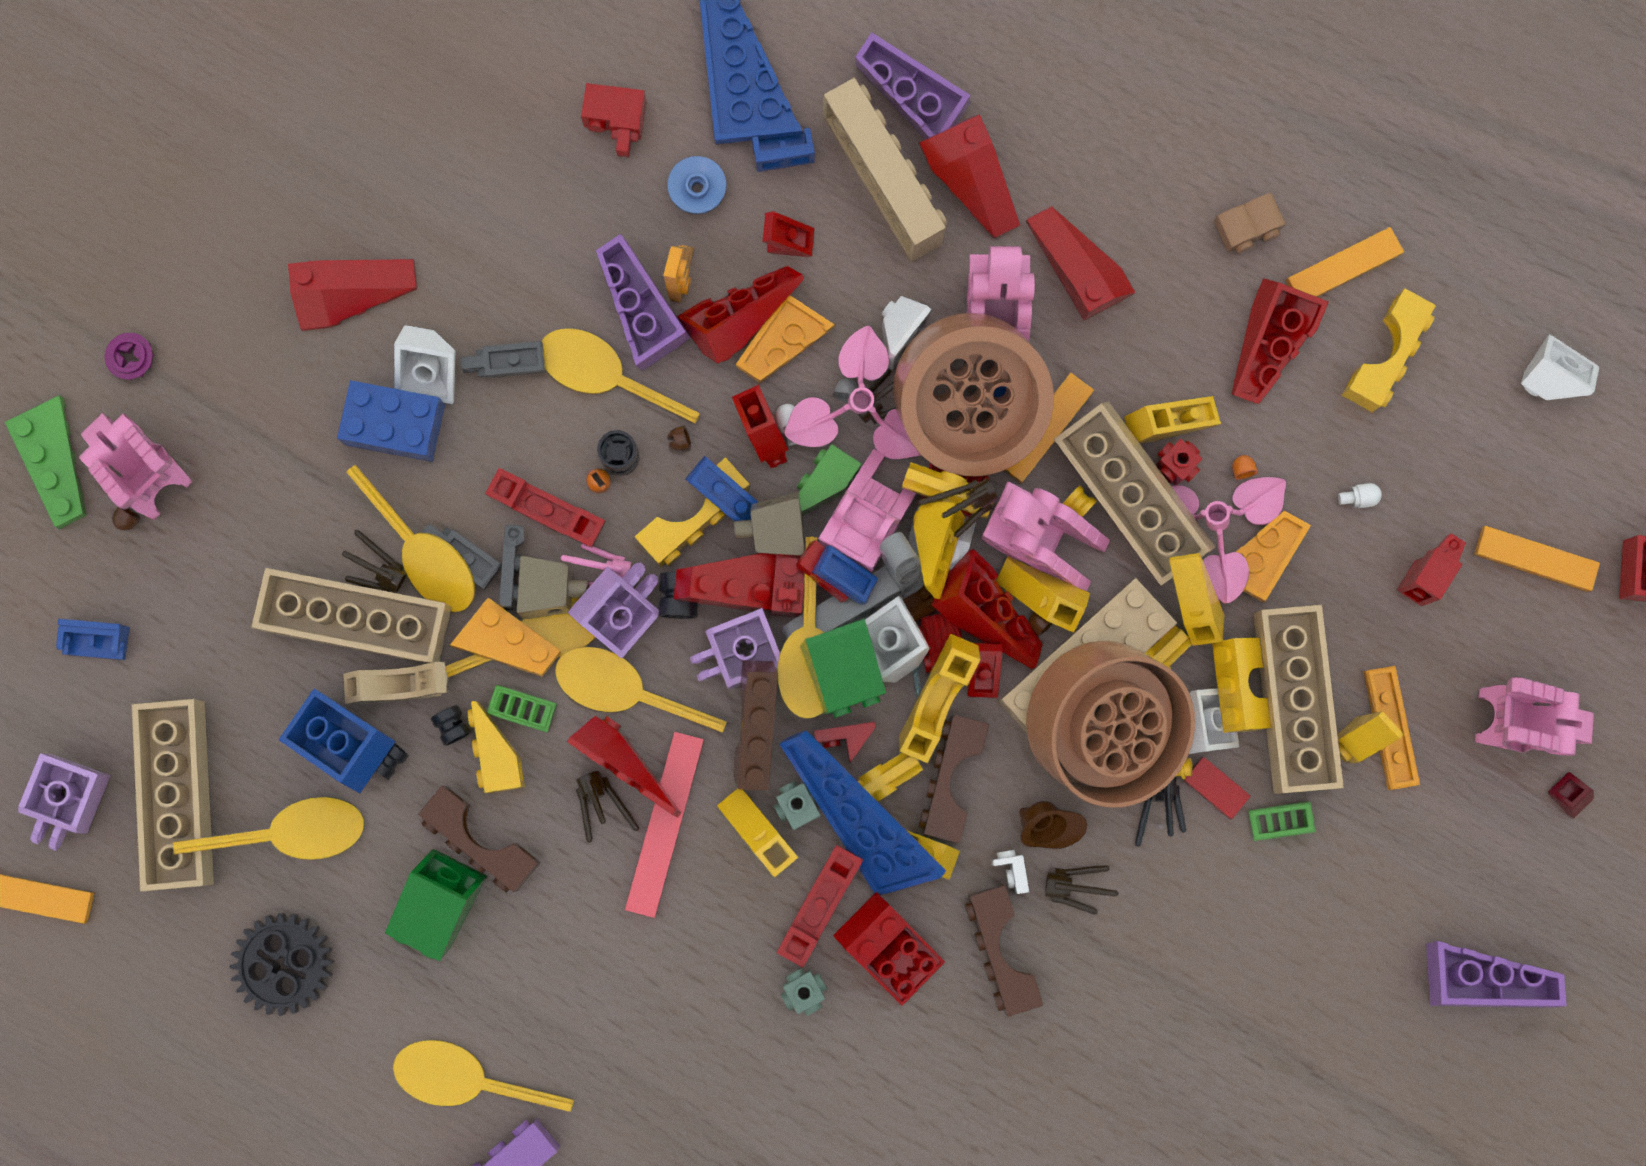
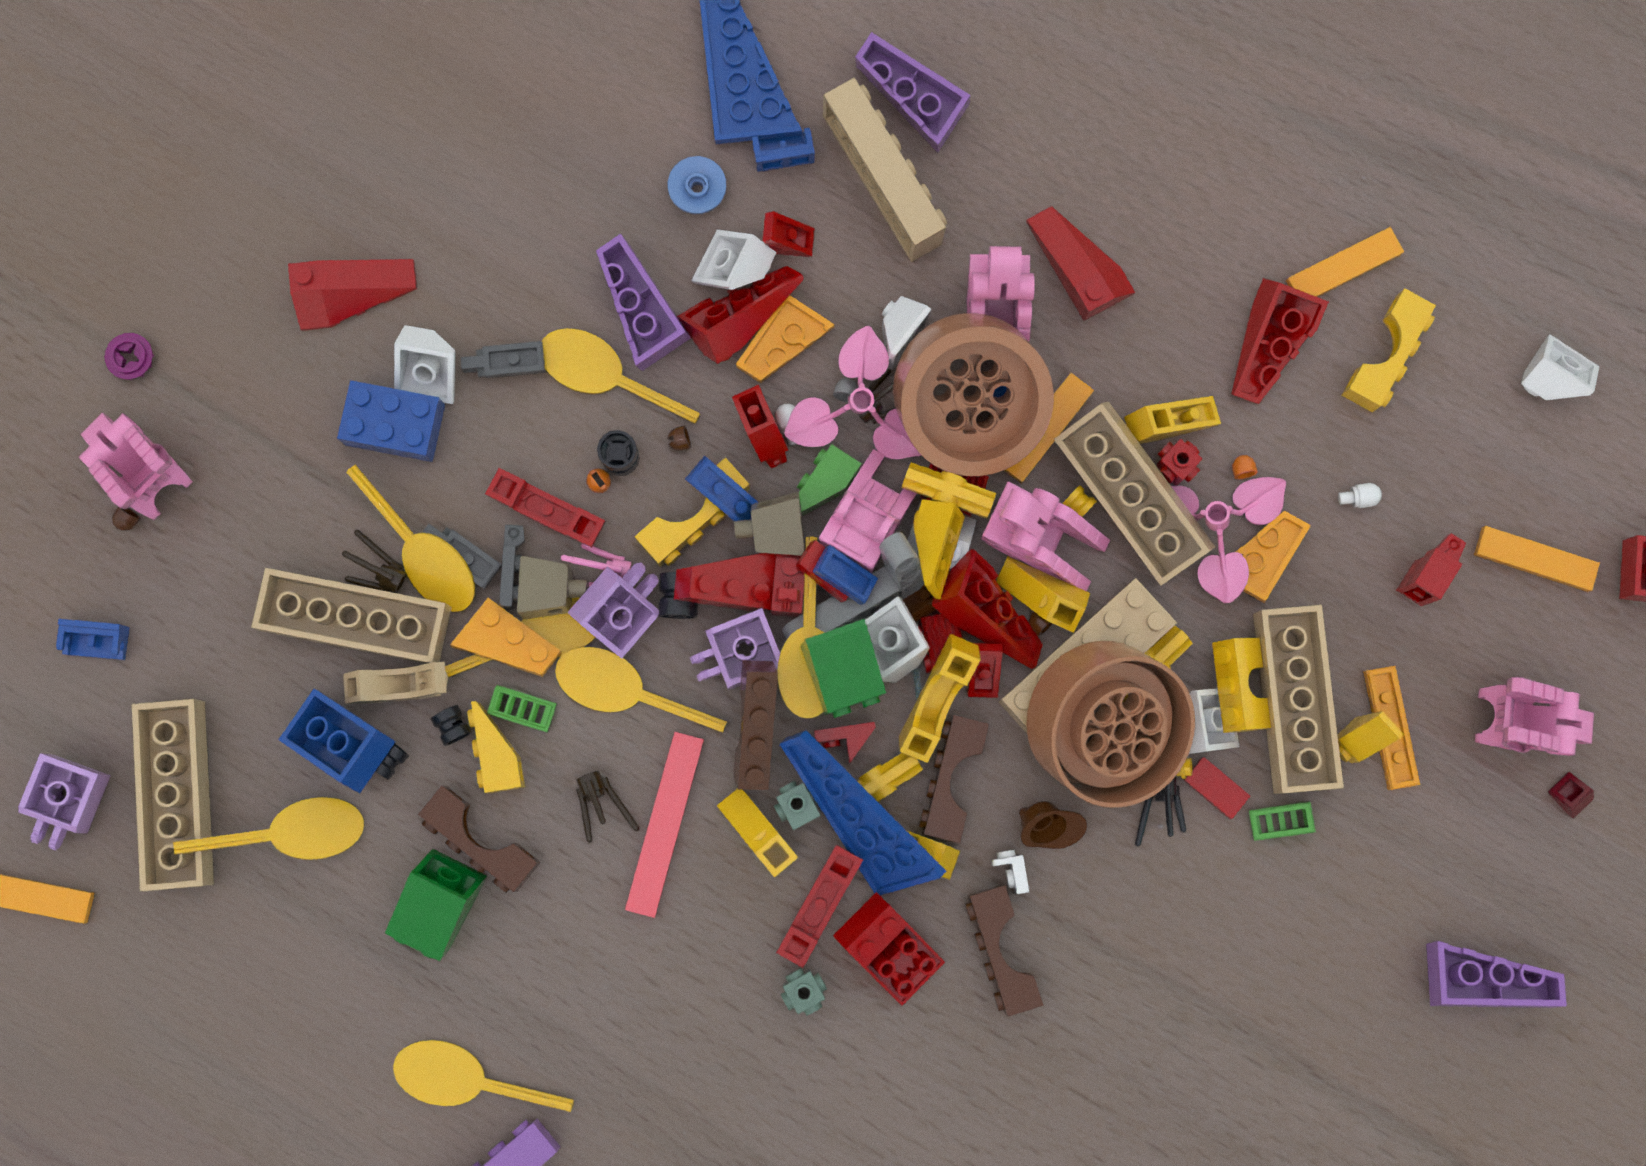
bright green wing [5,395,87,529] -> none
black gear [230,913,334,1016] -> none
red wedge [567,716,681,818] -> none
red hinge [581,83,646,158] -> none
light orange wing [663,245,695,303] -> none
dark brown plant [918,479,998,538] -> none
red wedge [919,114,1020,238] -> none
dark brown plant [1045,865,1119,915] -> none
yellow slope [1169,553,1225,646] -> none
medium nougat brick [1214,193,1286,254] -> none
none -> white slope [691,230,776,290]

